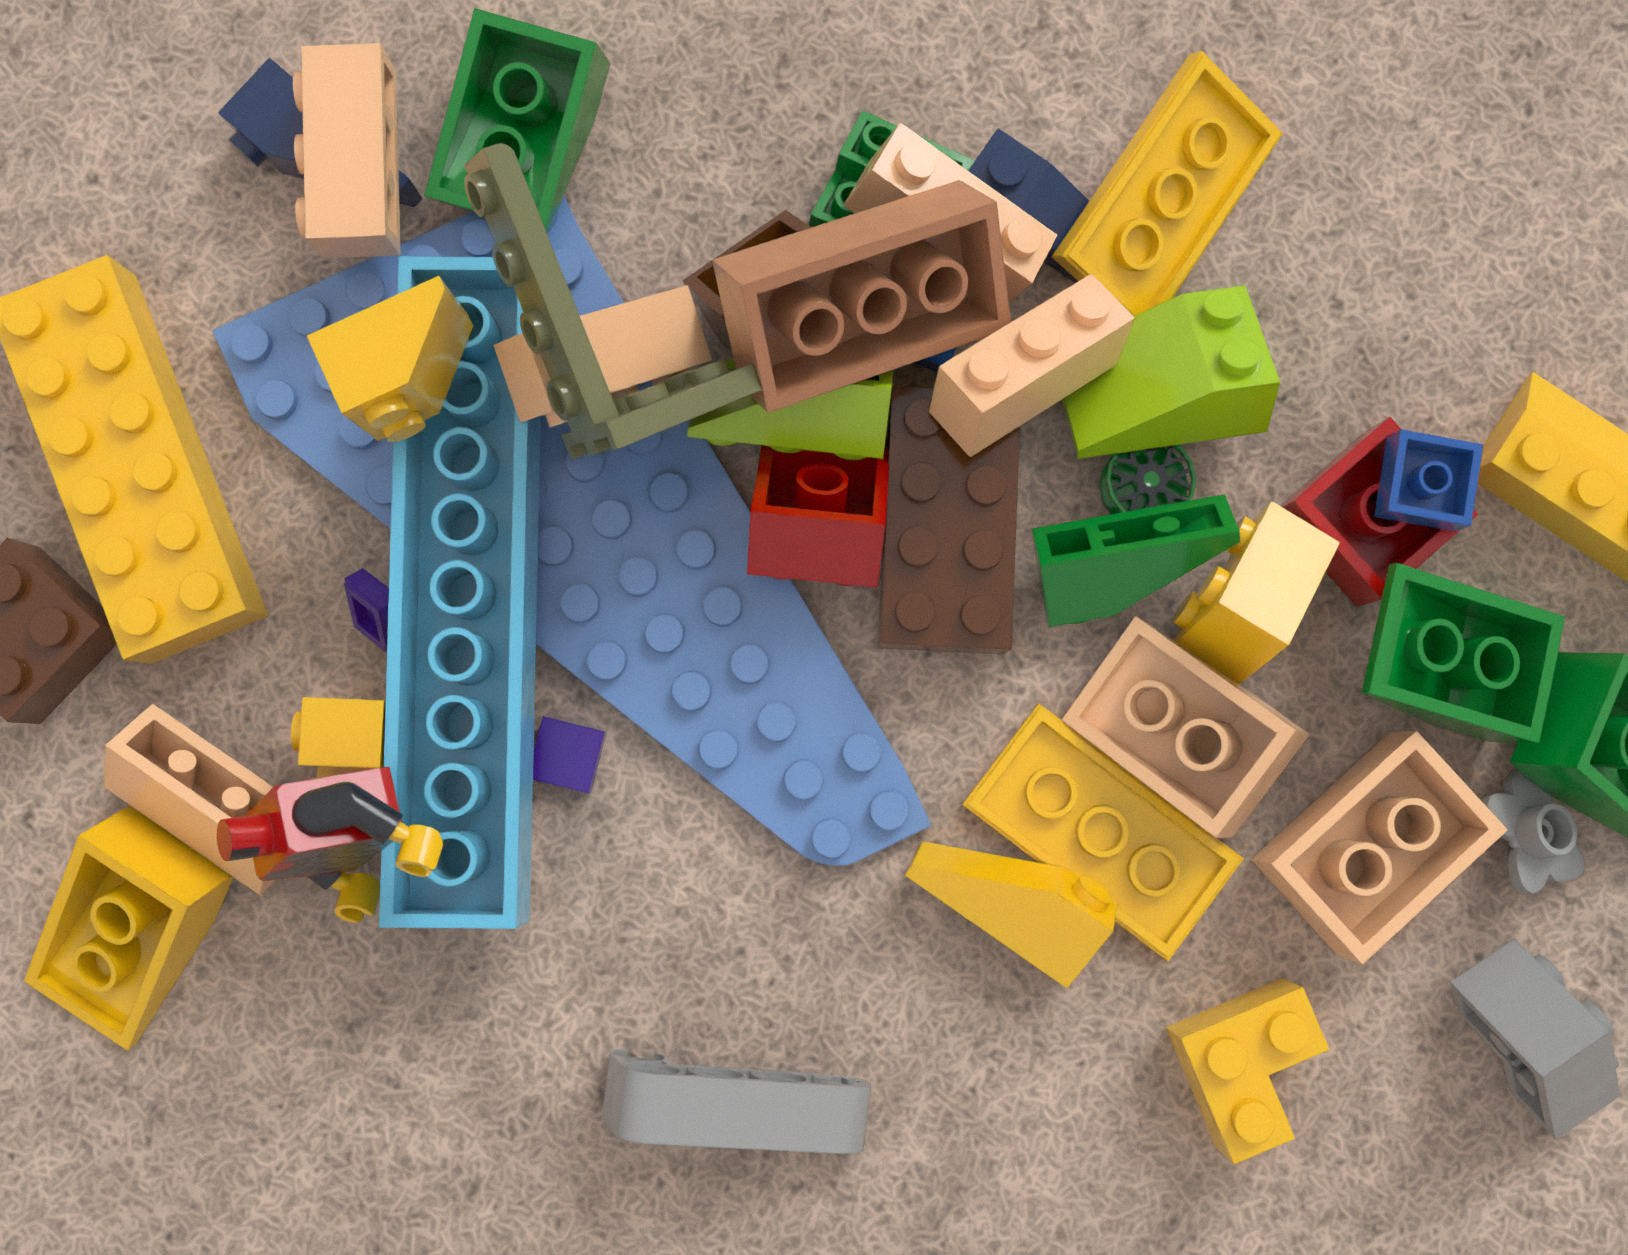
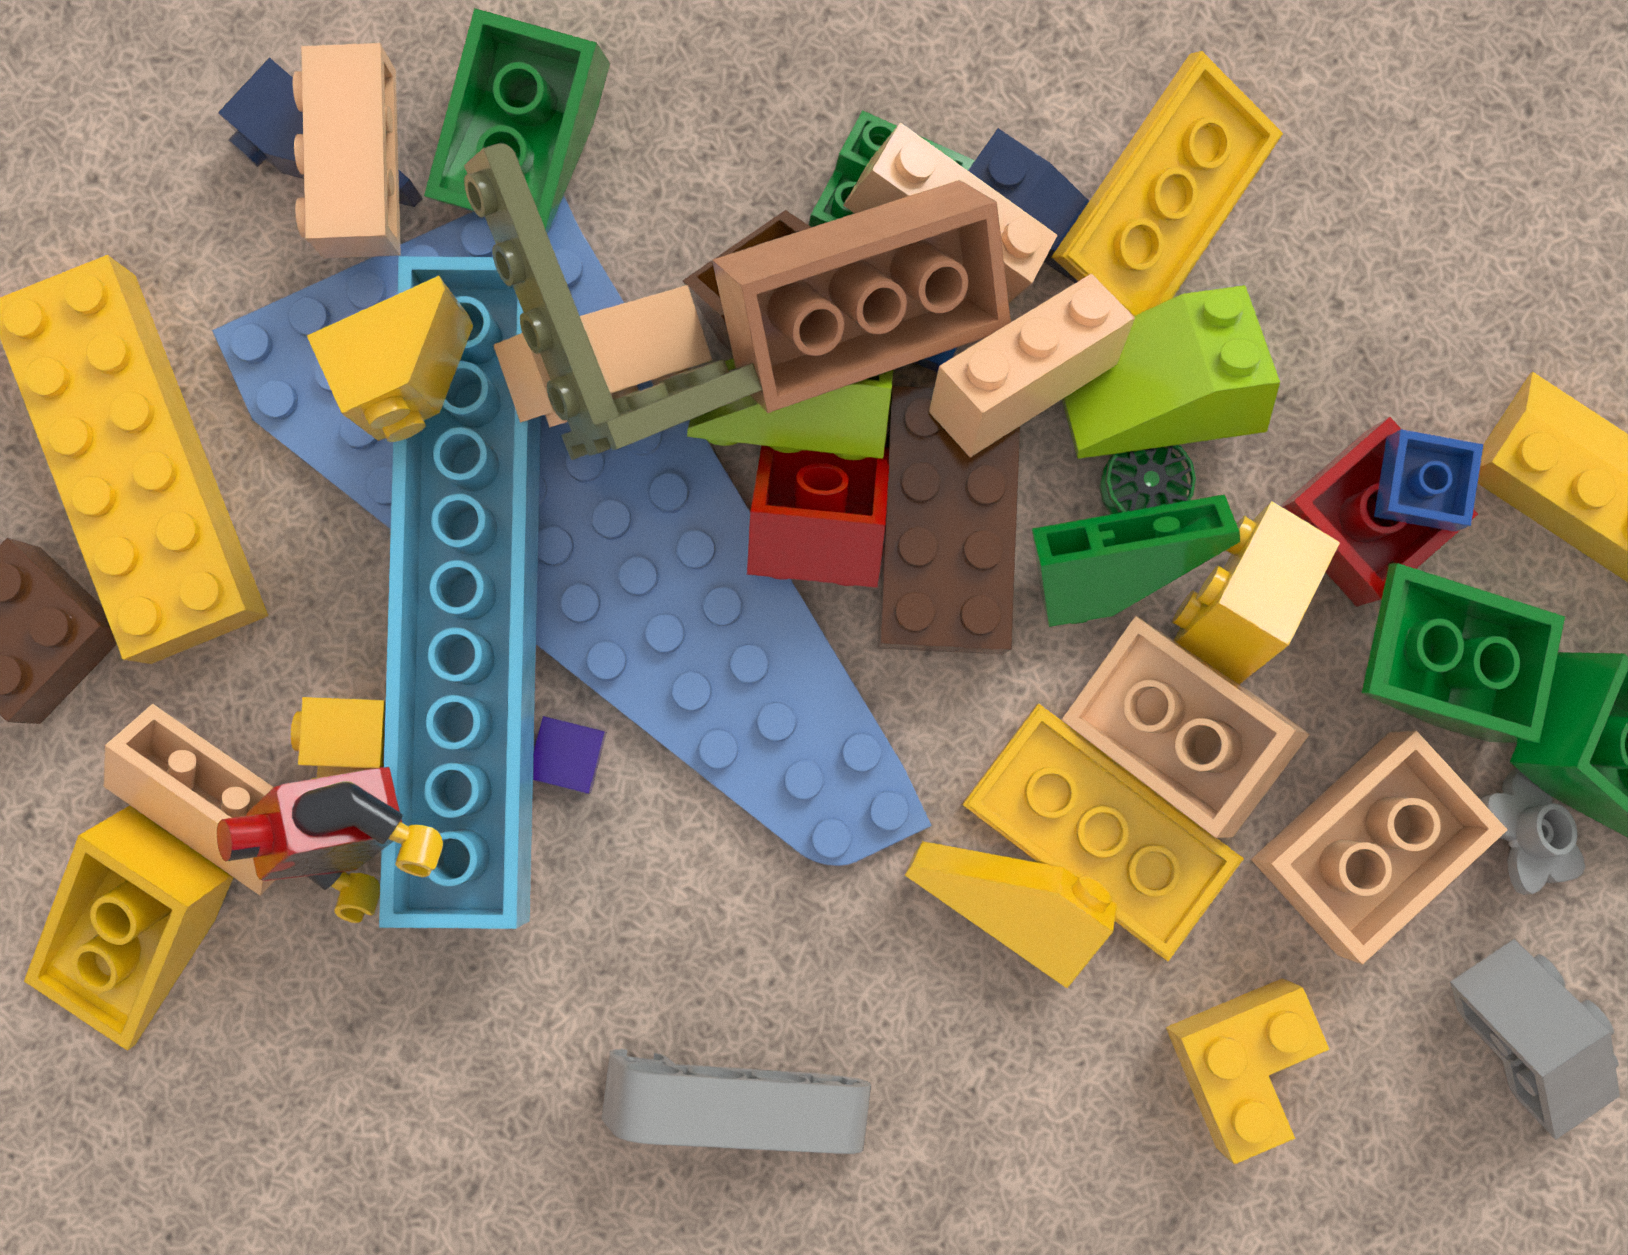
dark purple tile [344,568,389,653] -> none

